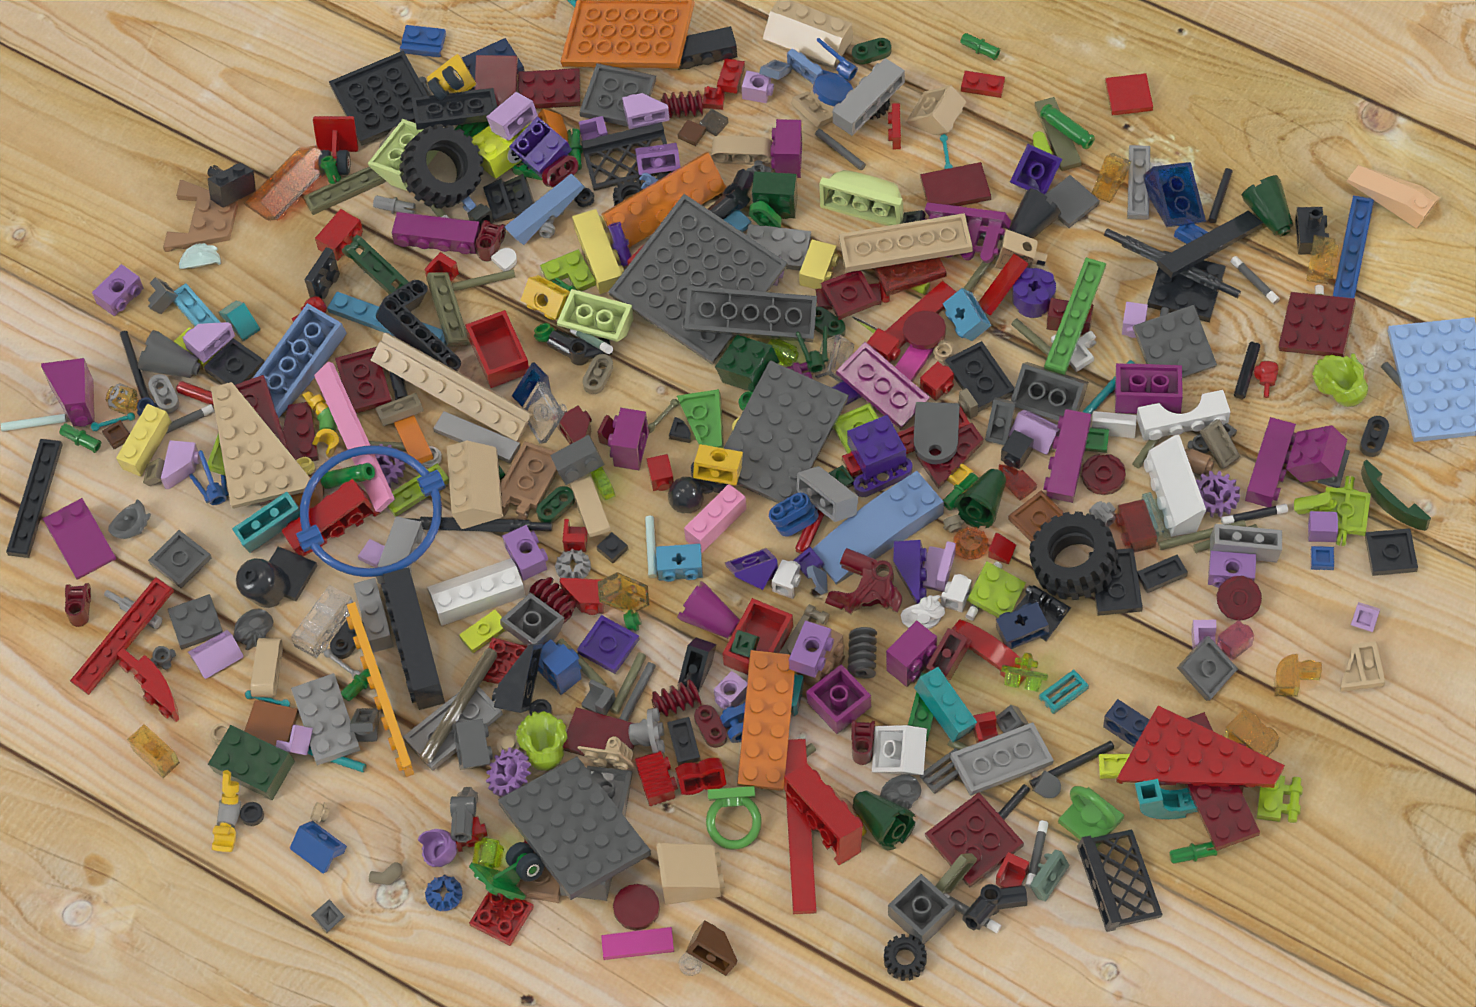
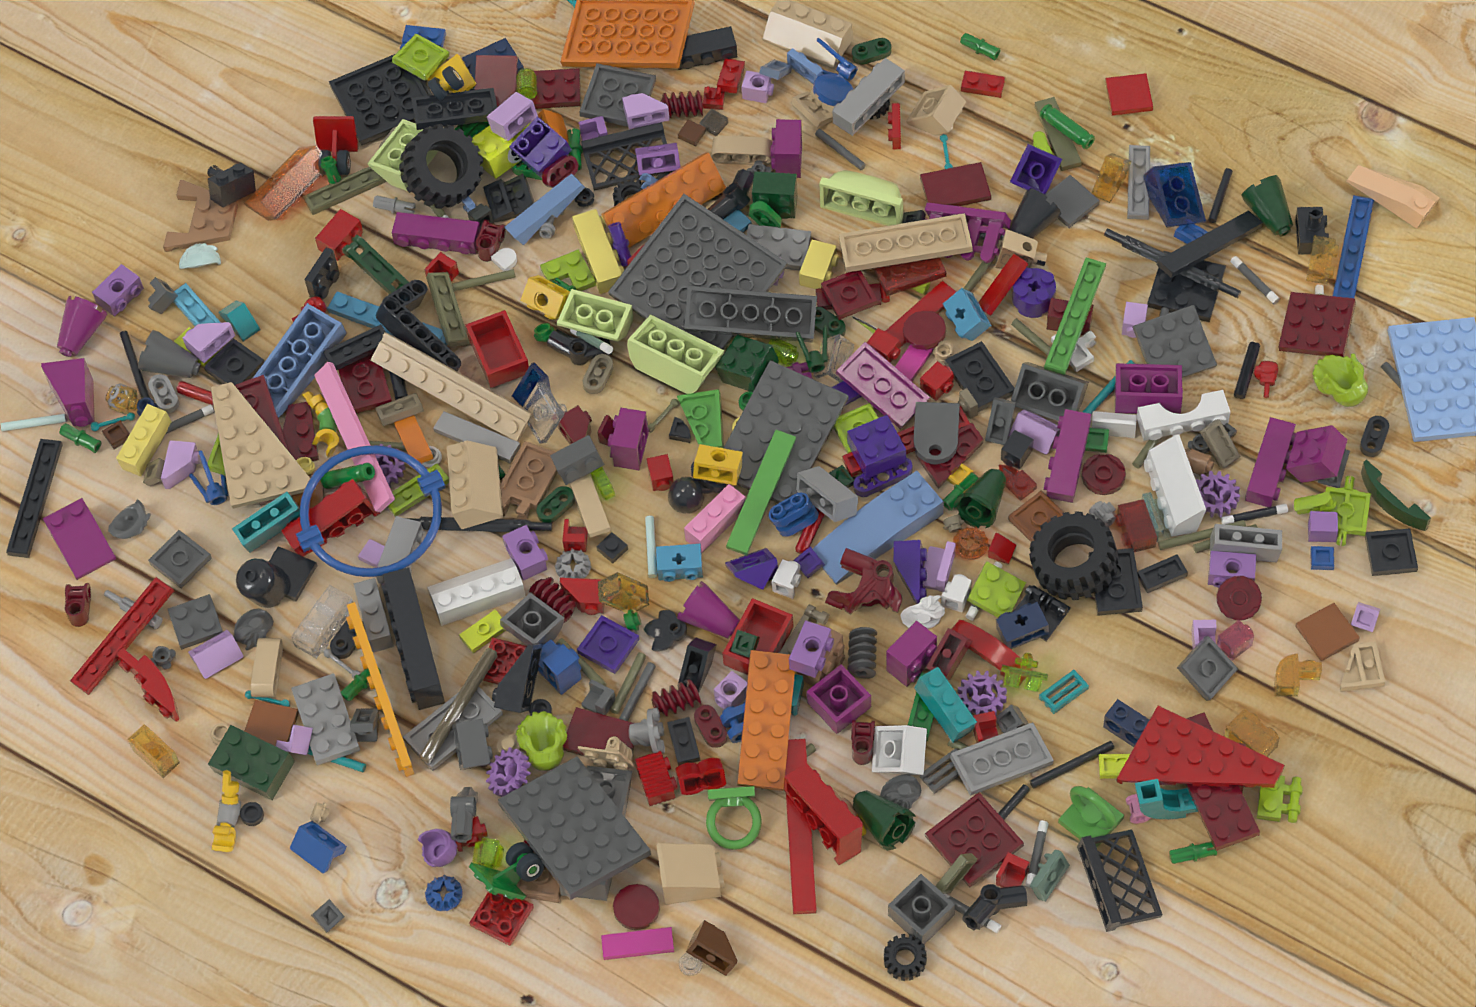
dark tan arm [369,862,403,885] -> none
sand blue tile [807,565,828,595] -> none
dark grey tile [1032,771,1061,798] -> none
none -> magenta cone [57,296,107,357]
none -> black plate [323,324,386,371]
none -> lime plate [392,34,449,81]
none -> clear neon green brick [516,68,537,100]
none -> yellowish green windscreen [627,315,724,394]
none -> black plate [644,610,687,651]
none -> bright green tile [726,430,796,556]
none -> medium lavender gear [957,671,1007,715]
none -> bright pink bush [1126,794,1151,824]
none -> dark orange tile [1296,603,1360,661]

